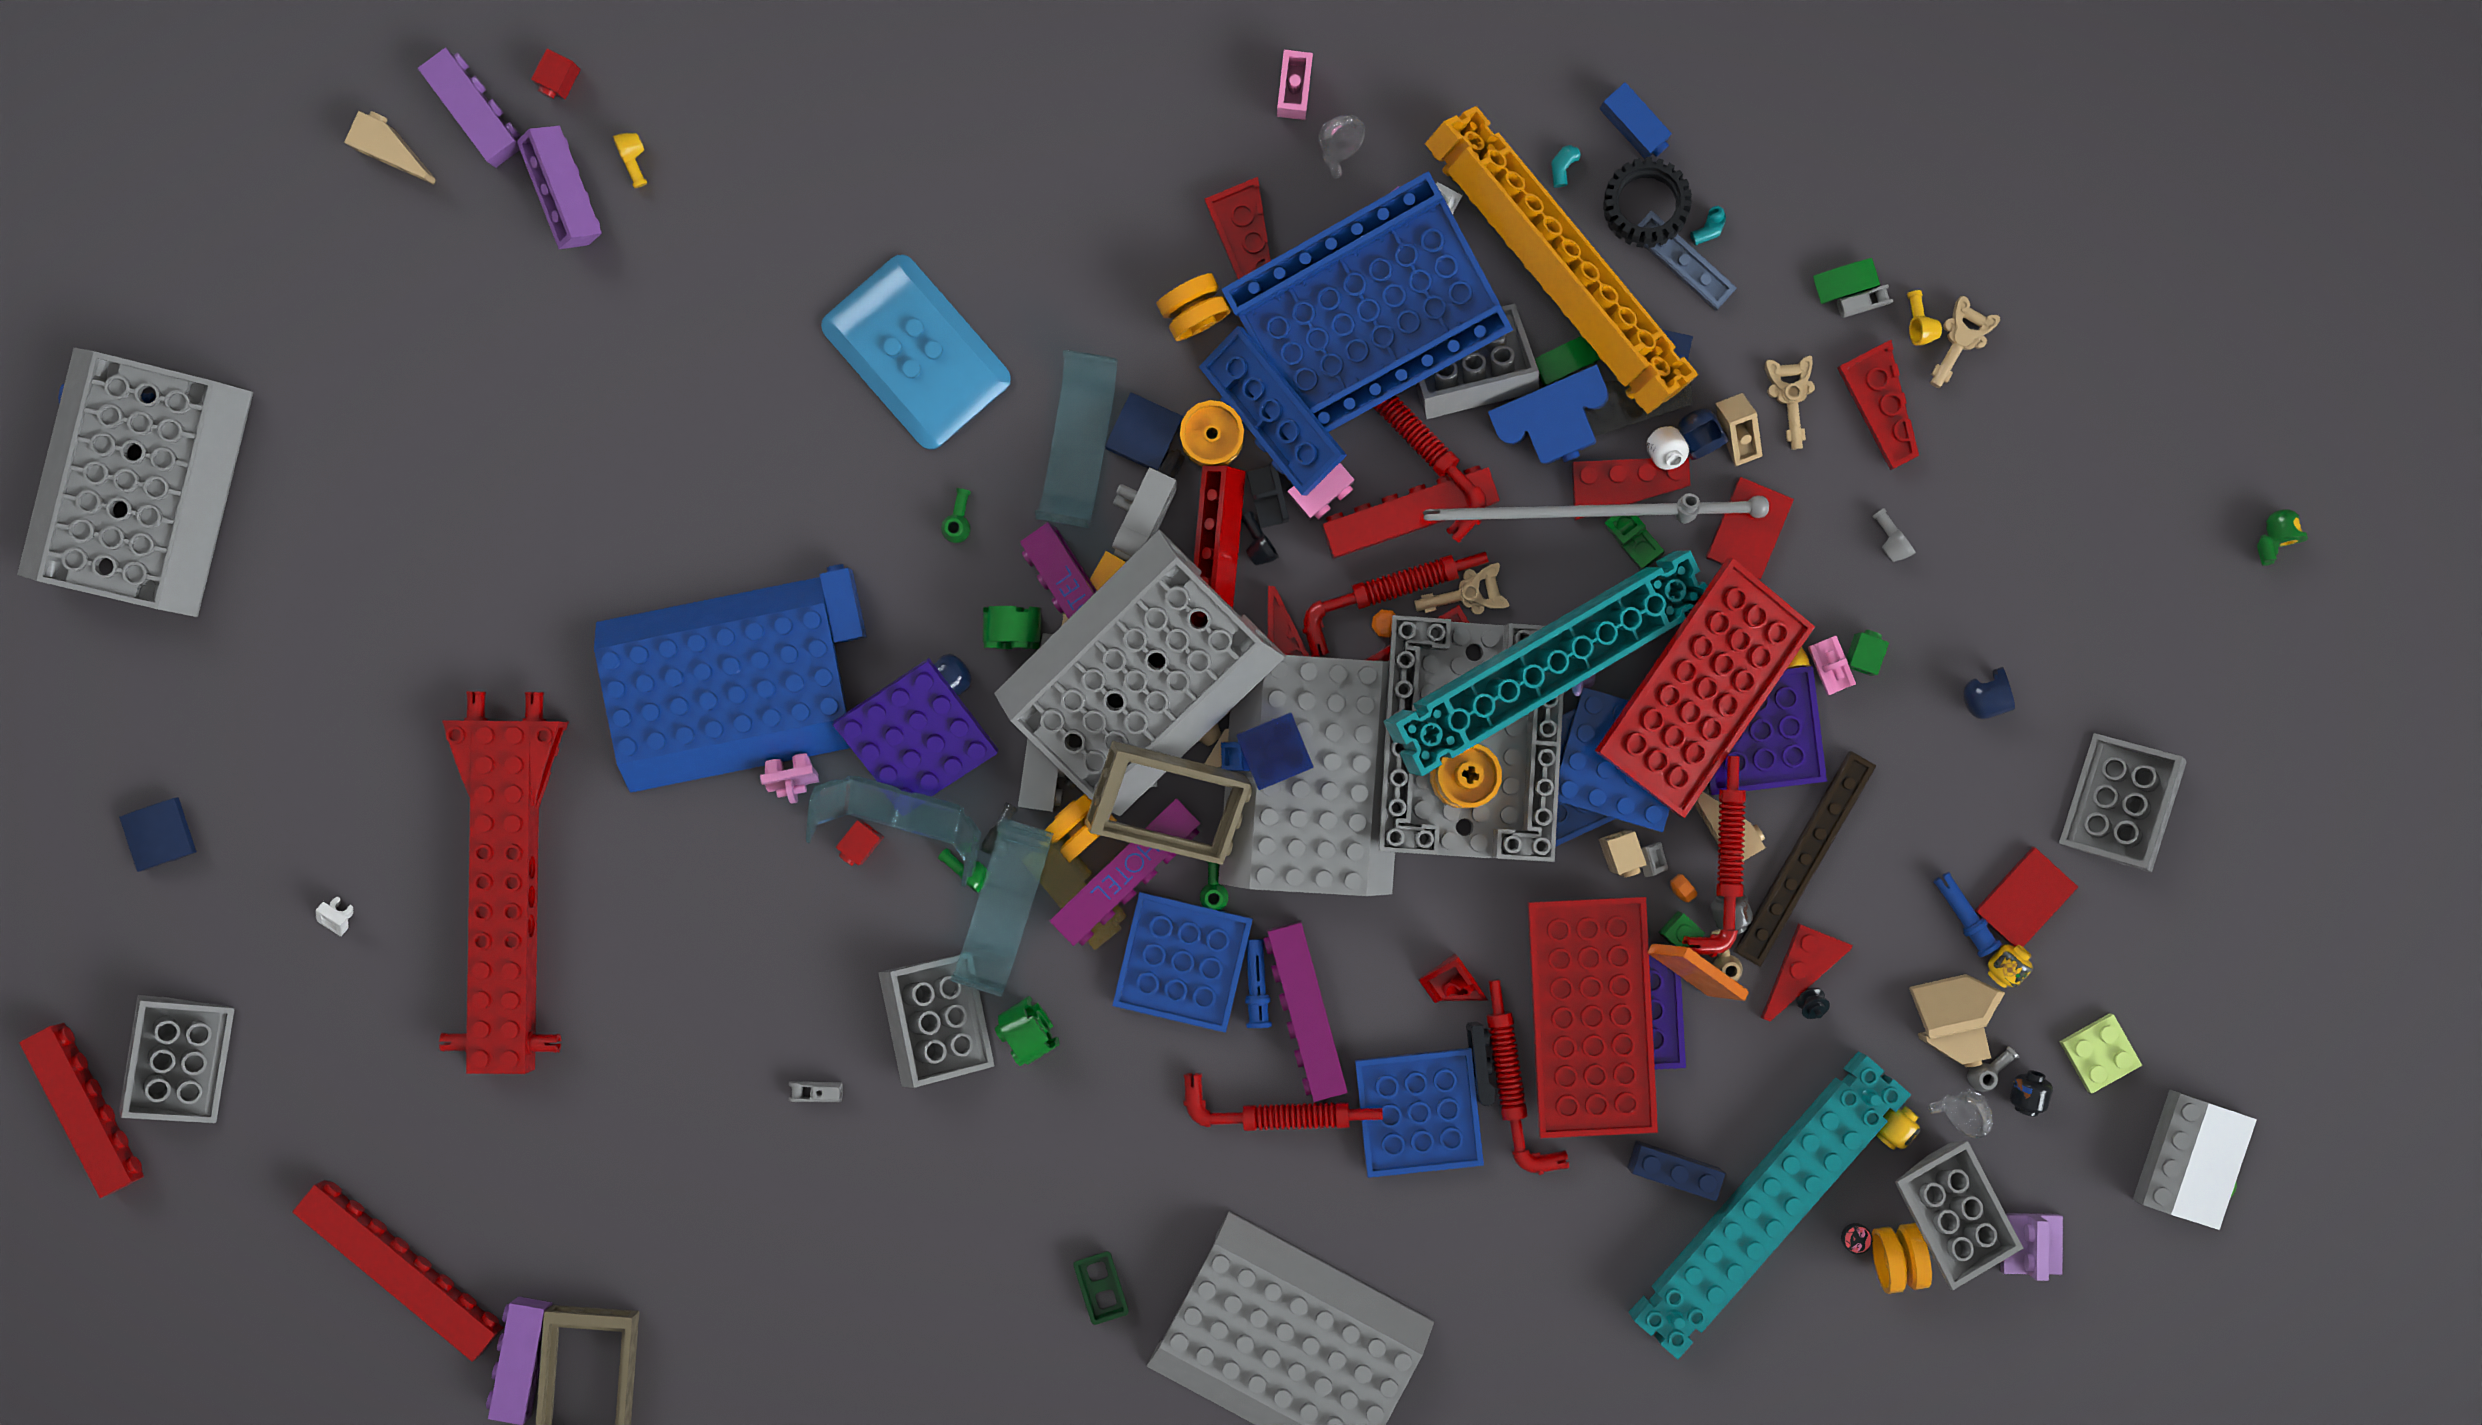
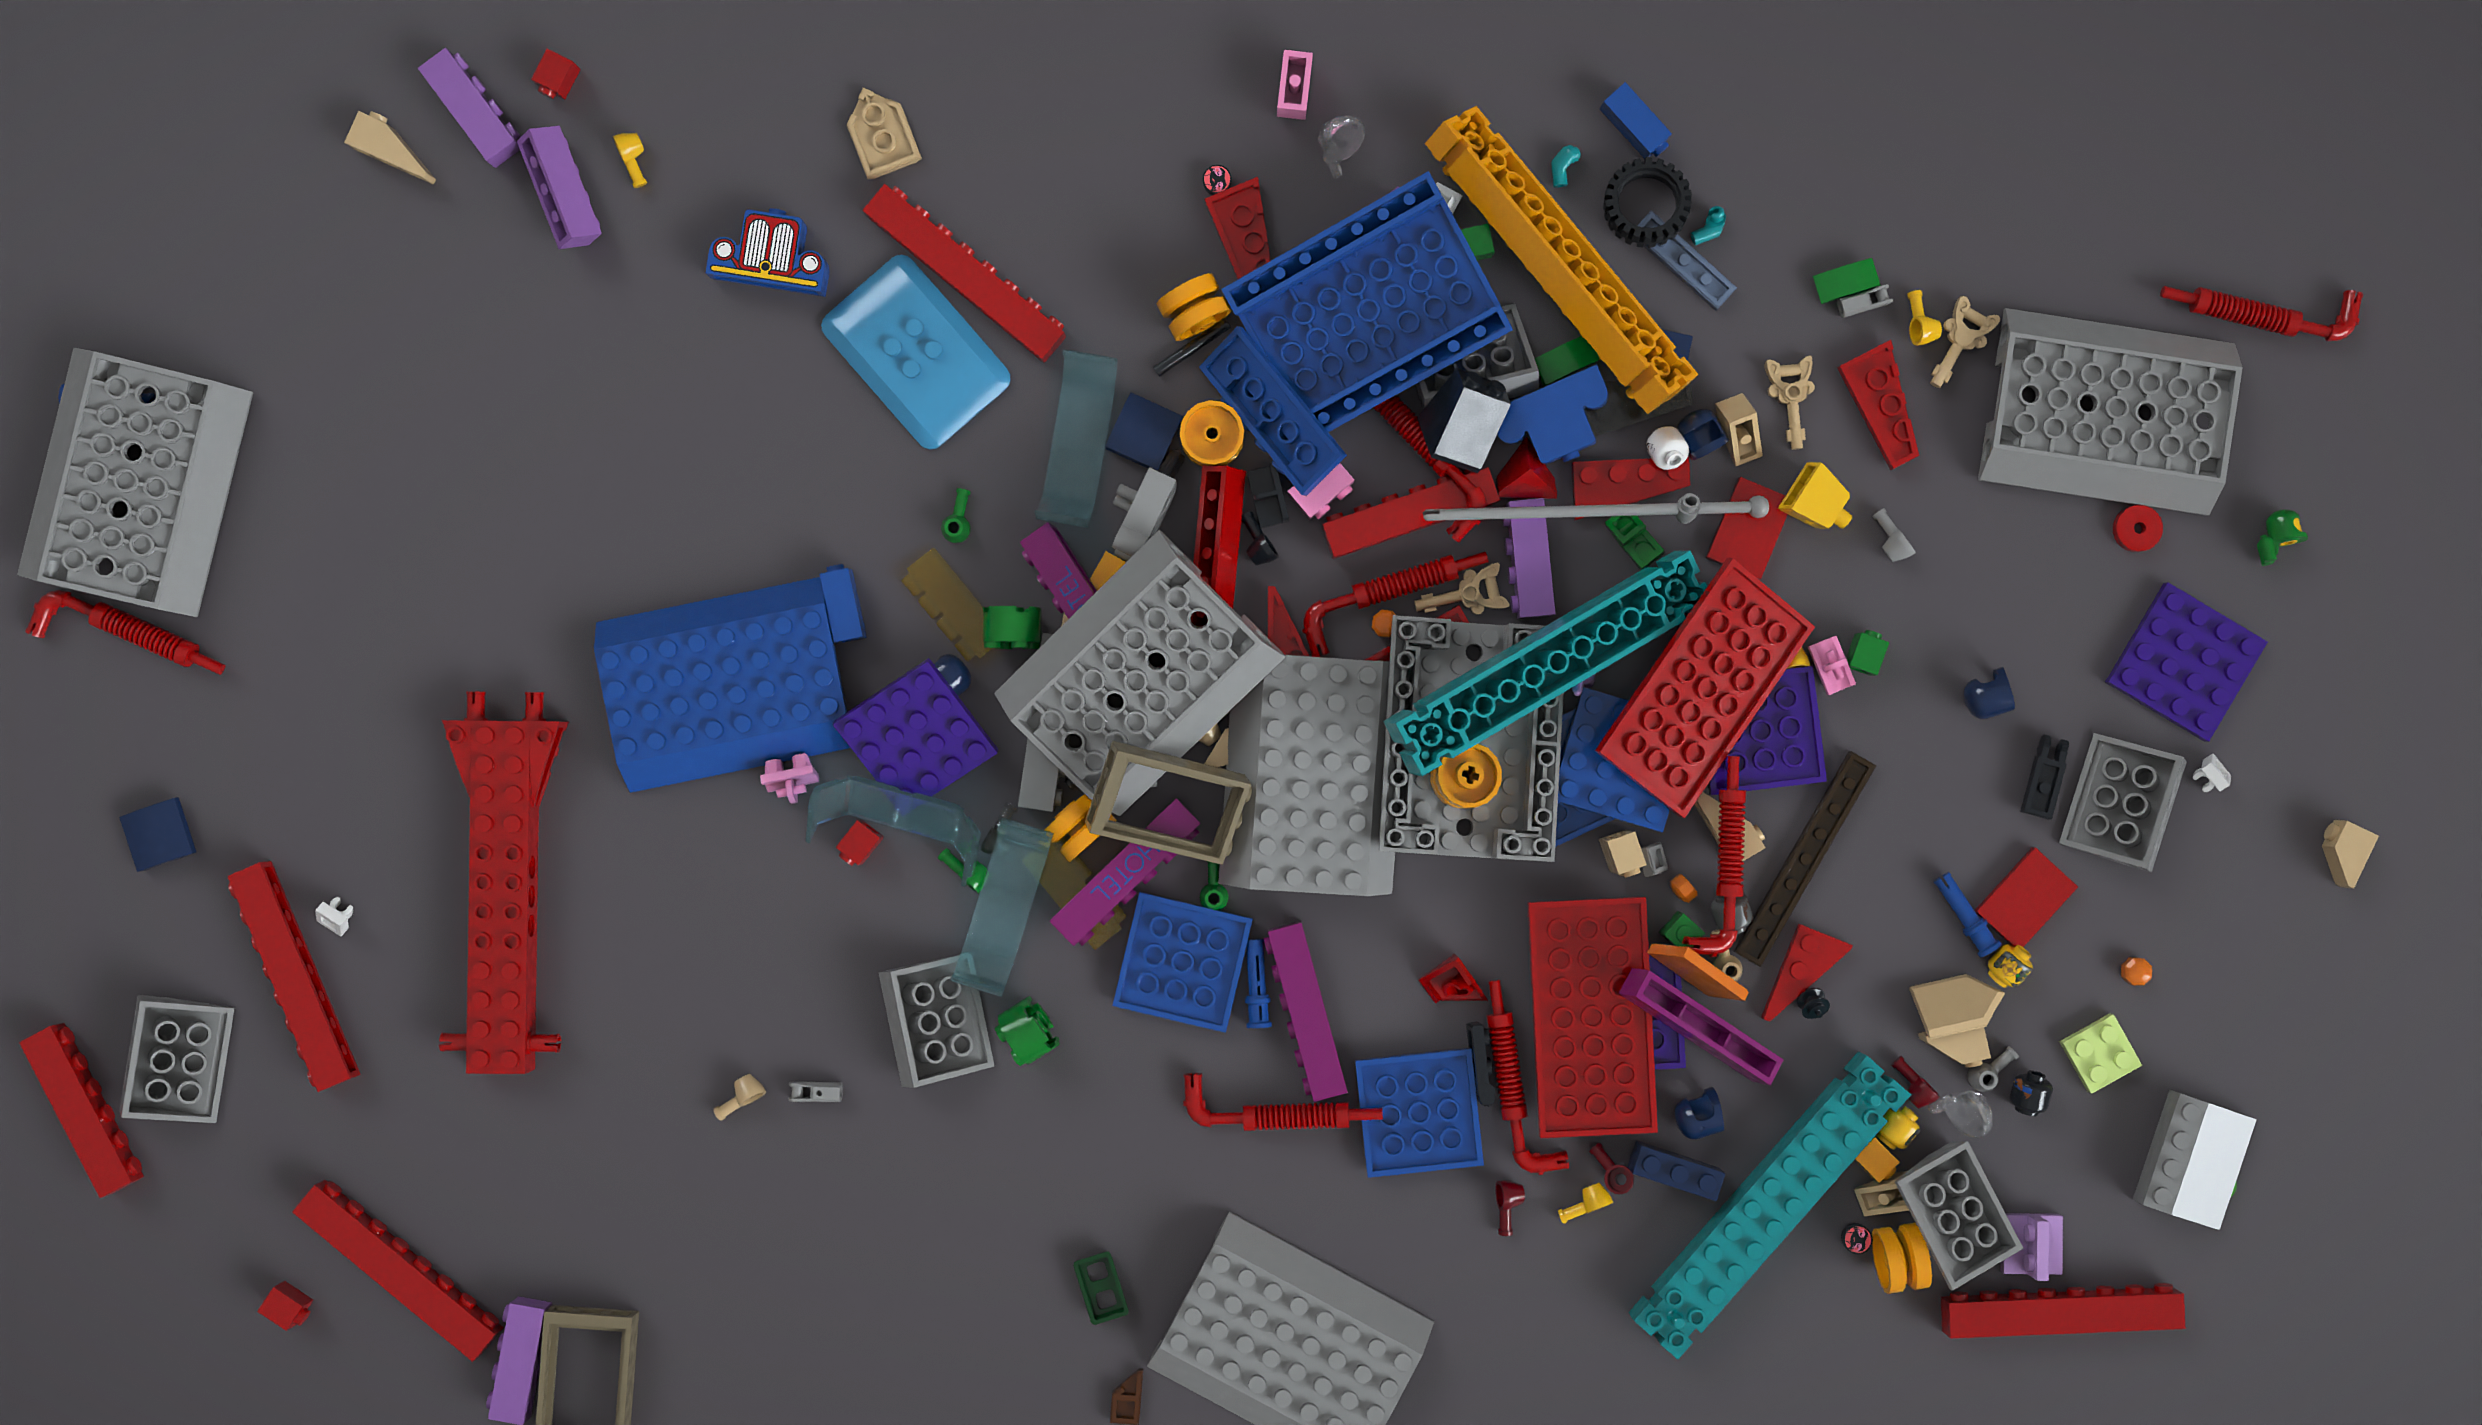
blue tile [1221,741,1251,771] -> none
clear blue plate [1236,712,1314,790] -> none
none -> red piece [25,590,226,675]
none -> red brick [227,861,361,1092]
none -> red brick [257,1281,313,1331]
none -> brick [705,208,830,297]
none -> tan bar [714,1074,766,1121]
none -> tan tile [847,88,922,179]
none -> red brick [862,184,1066,363]
none -> clear yellow windscreen [901,547,993,662]
none -> reddish brown tile [1110,1368,1144,1425]
none -> black bar [1153,318,1231,377]
none -> tile [1203,165,1232,195]
none -> slope [1417,368,1511,473]
none -> green brick [1461,223,1495,261]
none -> dark red bar [1495,1180,1525,1236]
none -> red slope [1496,437,1557,499]
none -> medium lavender brick [1502,498,1556,619]
none -> yellow bar [1558,1182,1614,1224]
none -> dark red bar [1589,1143,1634,1195]
none -> magenta brick [1619,968,1784,1086]
none -> dark blue helmet [1675,1087,1724,1139]
none -> yellow torso [1778,462,1852,529]
none -> light orange brick [1854,1137,1900,1183]
none -> tan slope [1854,1171,1909,1217]
none -> dark red bar [1891,1056,1940,1109]
none -> red brick [1941,1283,2186,1339]
none -> light grey slope [1978,308,2243,516]
none -> black hinge [2020,734,2069,820]
none -> dark purple plate [2105,582,2268,742]
none -> red piece [2113,505,2163,552]
none -> orange tile [2121,957,2152,985]
none -> red piece [2160,286,2363,341]
none -> white tile [2193,753,2231,792]
none -> tan slope [2322,820,2379,889]

